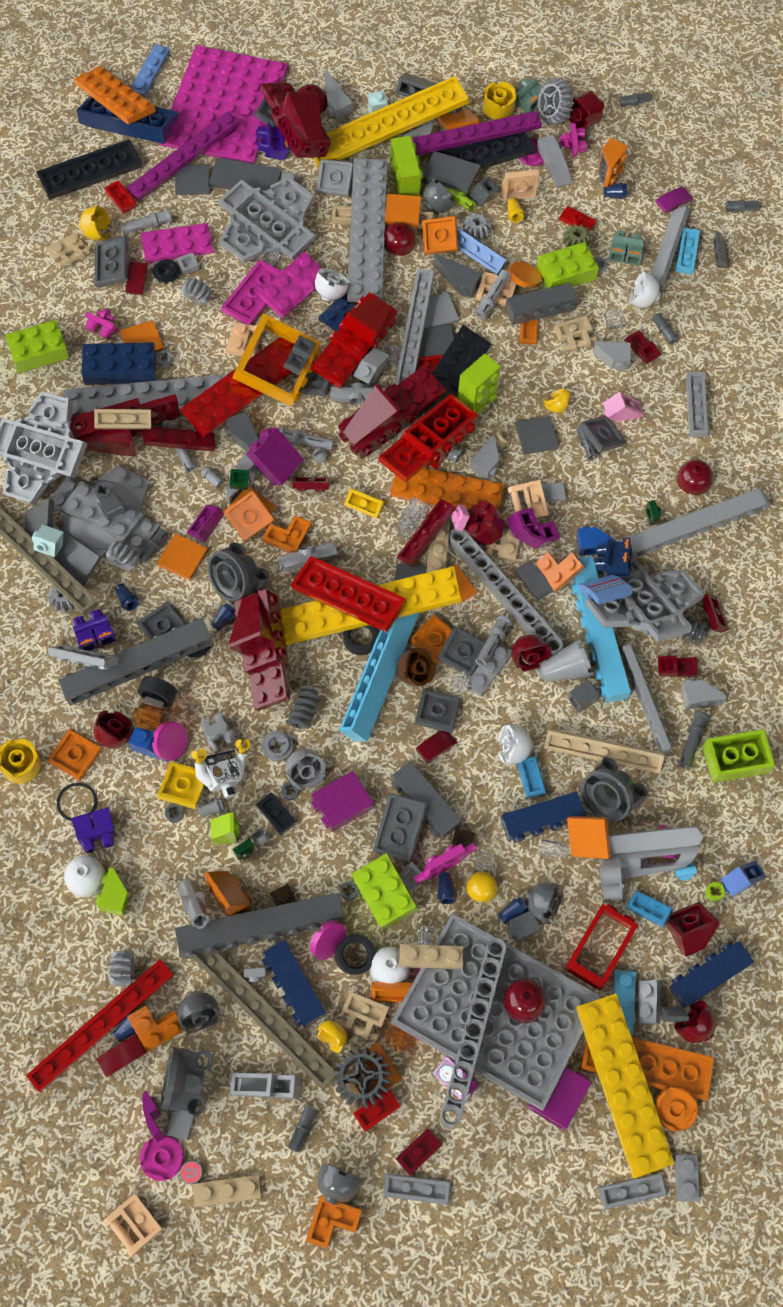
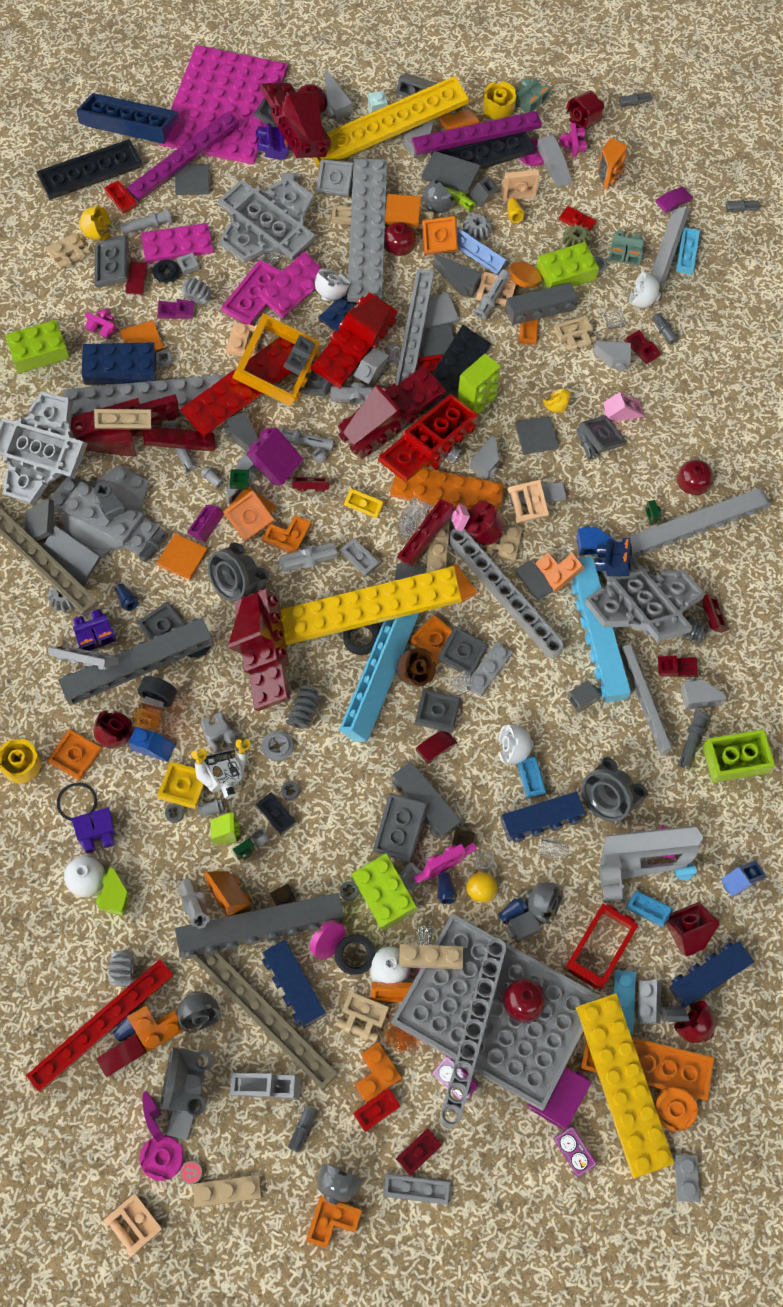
light aqua brick [32,524,63,557] -> none
orange plate [74,66,156,125] -> none
light grey gear [106,541,139,571] -> none
medium blue plate [130,44,170,98] -> none
dark pink tile [152,721,188,761] -> none
dark grey tile [209,157,282,190] -> none
dark blue cone [210,603,235,631] -> none
light grey plate [244,968,266,982] -> none
light grey cylinder [285,749,326,789] -> none
red plate [290,556,407,633] -> none
magenta brick [310,771,373,832] -> none
yellow hair [317,1020,347,1053] -> none
dark grey gear [333,1048,392,1108] -> none
lime brick [390,136,423,196] -> none
light grey pin [475,615,512,667] -> none
tan bush [494,429,511,448] -> none
magenta brick [507,508,560,549] -> none
dark red cylinder [511,634,551,672] -> none
light grey gear [536,78,575,125] -> none
light grey cone [537,639,593,682] -> none
tan plate [544,728,665,774] -> none
orange tile [567,816,611,859] -> none
medium blue slope [578,575,632,605] -> none
light grey tile [598,1172,668,1210] -> none
dark blue cone [603,182,627,199] -> none
light grey plate [686,372,708,437] -> none
lime bush [705,882,725,902] -> none
flat silver slope [713,231,729,268] -> none
none -> magenta slope [157,299,194,319]
none -> light grey plate [340,538,379,577]
none -> slope [553,1126,597,1178]

